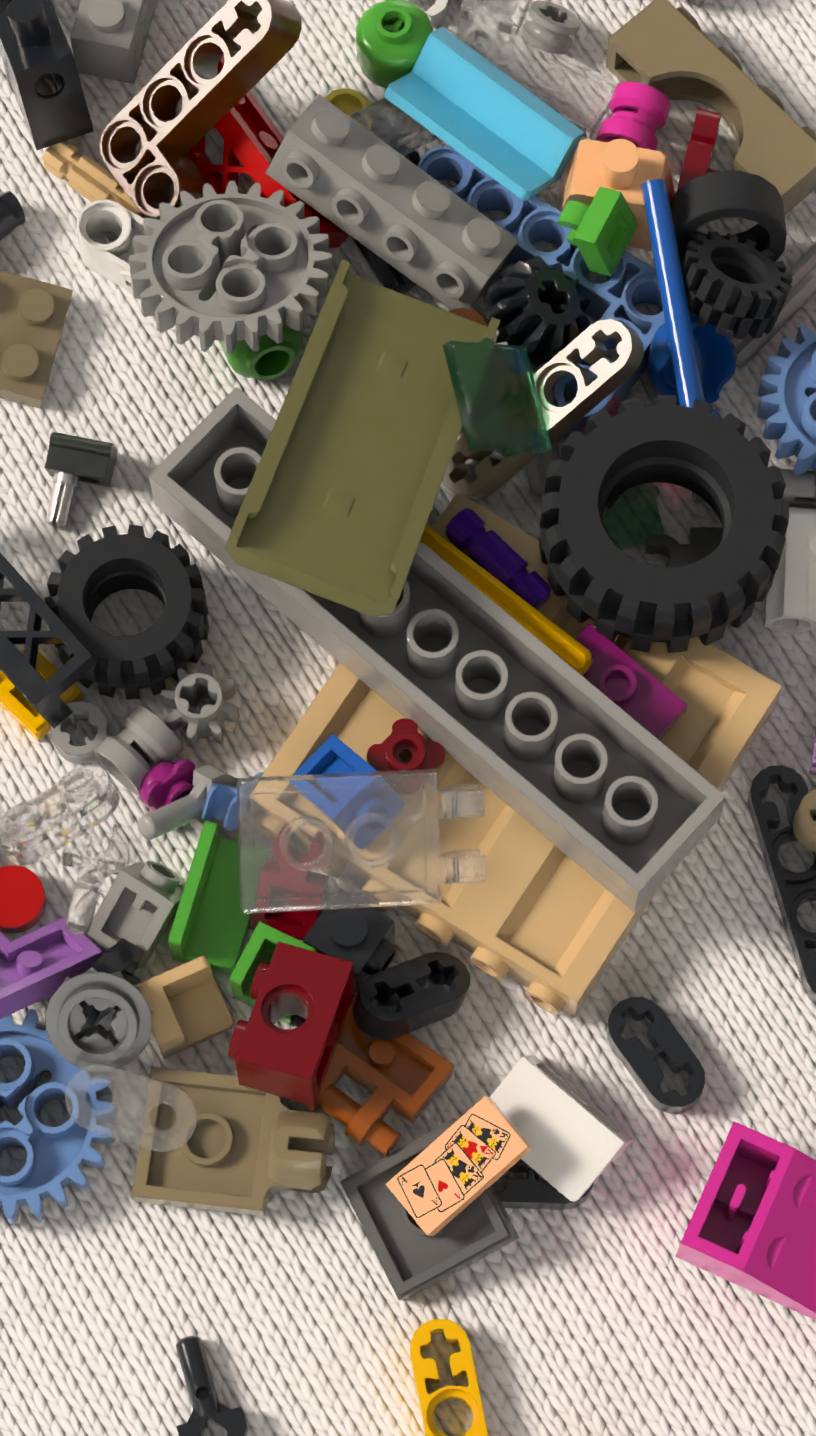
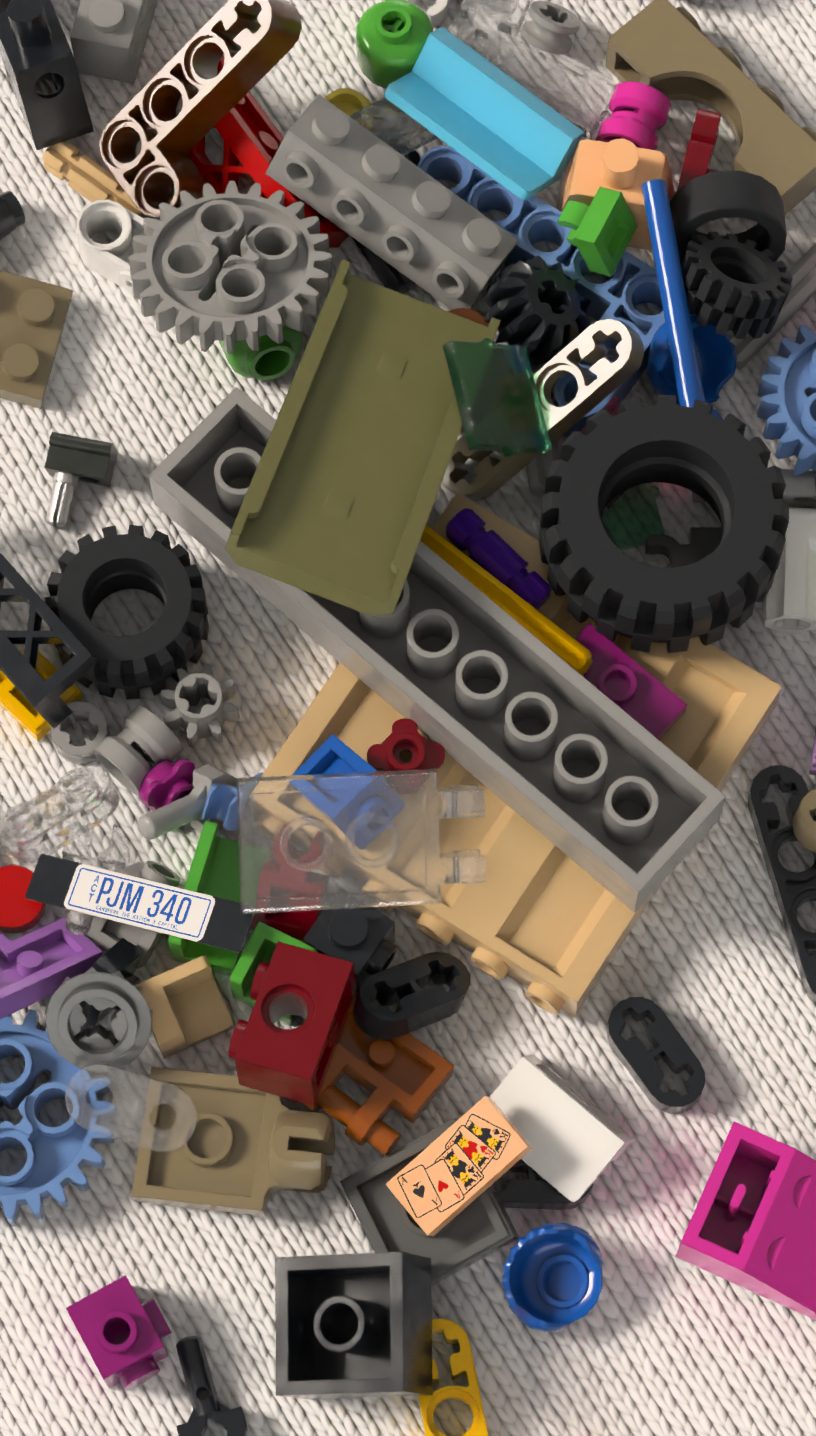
none -> sticker [25,854,255,952]
none -> magenta brick [66,1275,172,1390]
none -> black brick [275,1252,433,1399]
none -> blue hair [501,1223,603,1332]

